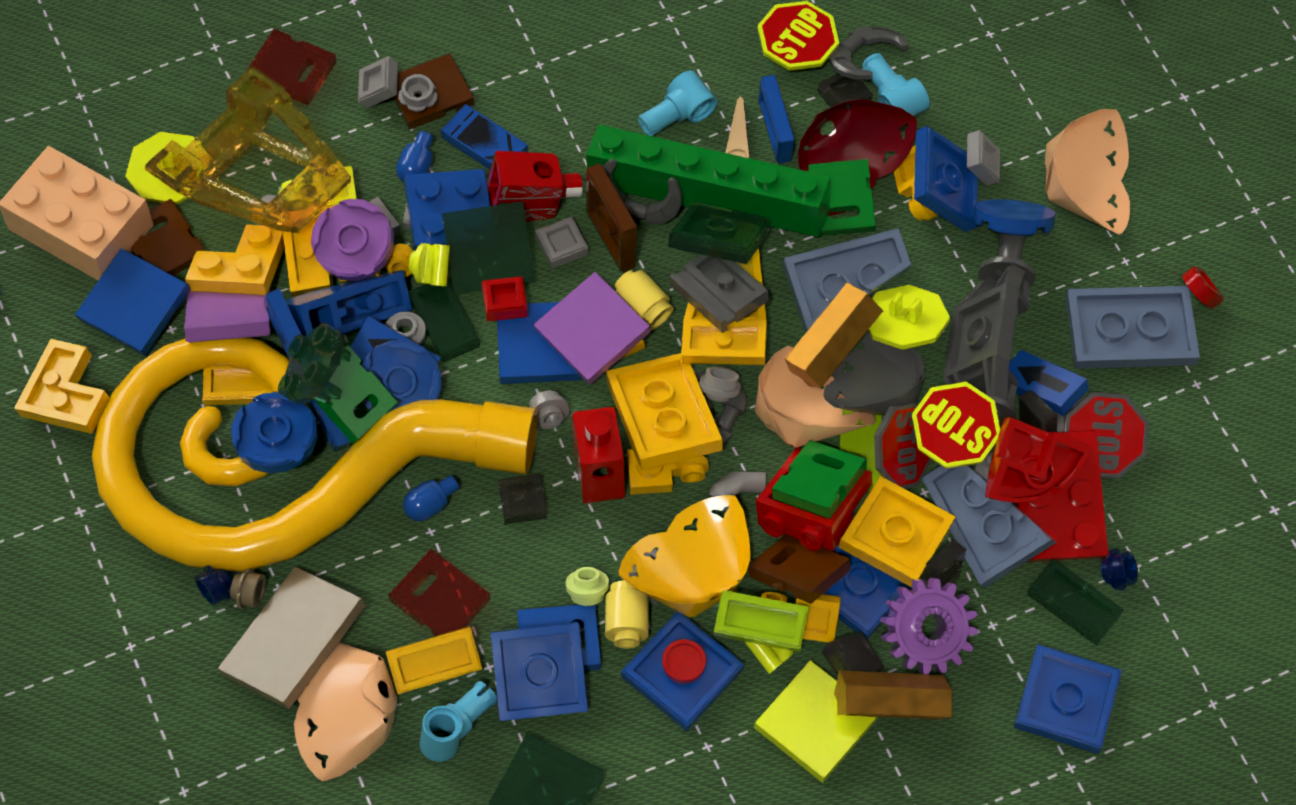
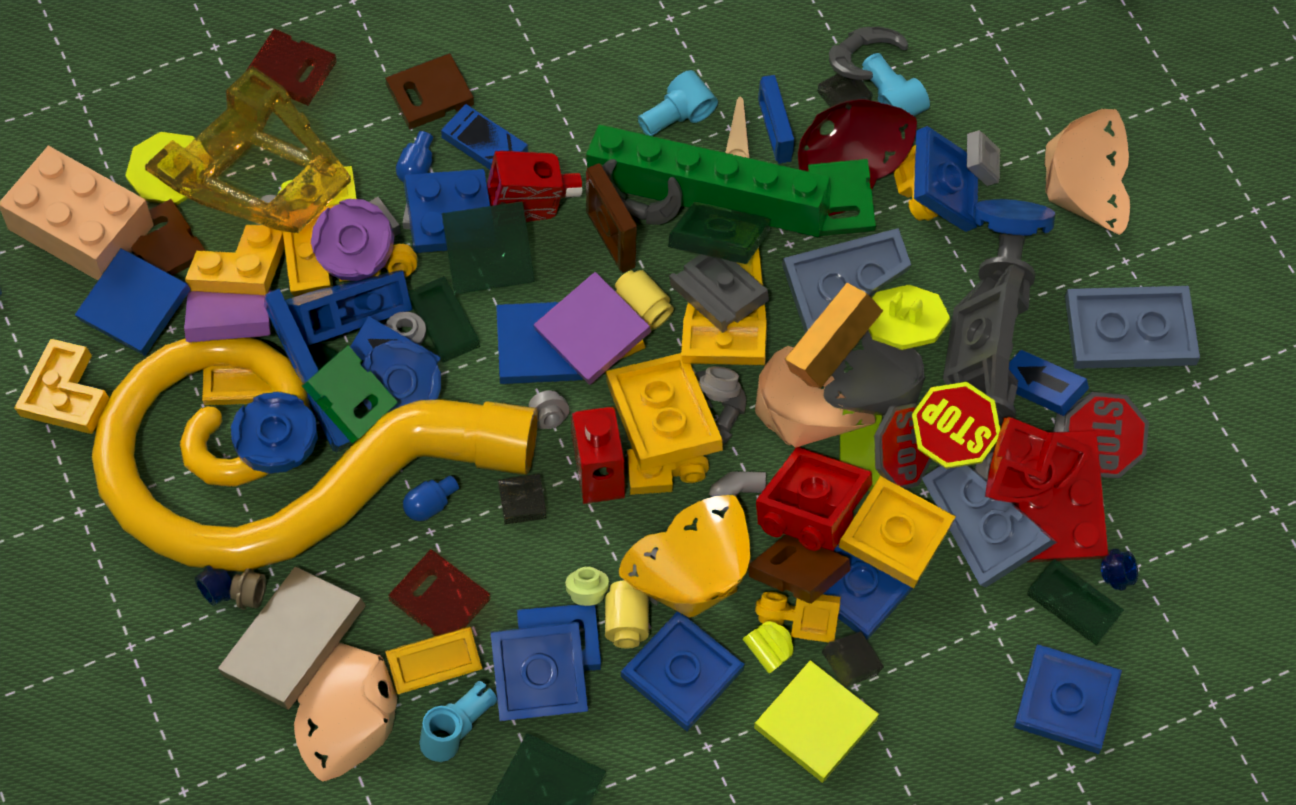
clear green plate [278,323,352,405] -> none
light grey tile [358,56,398,108] -> none
light grey plate [398,74,438,112] -> none
neon yellow plate [409,243,450,286] -> none
red tile [482,276,528,322] -> none
light grey tile [535,216,588,269] -> none
red piece [662,639,706,684] -> none
lime tile [714,590,809,652] -> none
piece [757,1,839,71] -> none
green piece [772,440,866,519] -> none
pearl gold piece [834,670,952,720] -> none
medium lavender gear [880,578,978,675] -> none
clear smoke tile [922,540,967,589] -> none
clear smoke tile [1019,390,1057,432] -> none
red tile [1182,266,1224,309] -> none

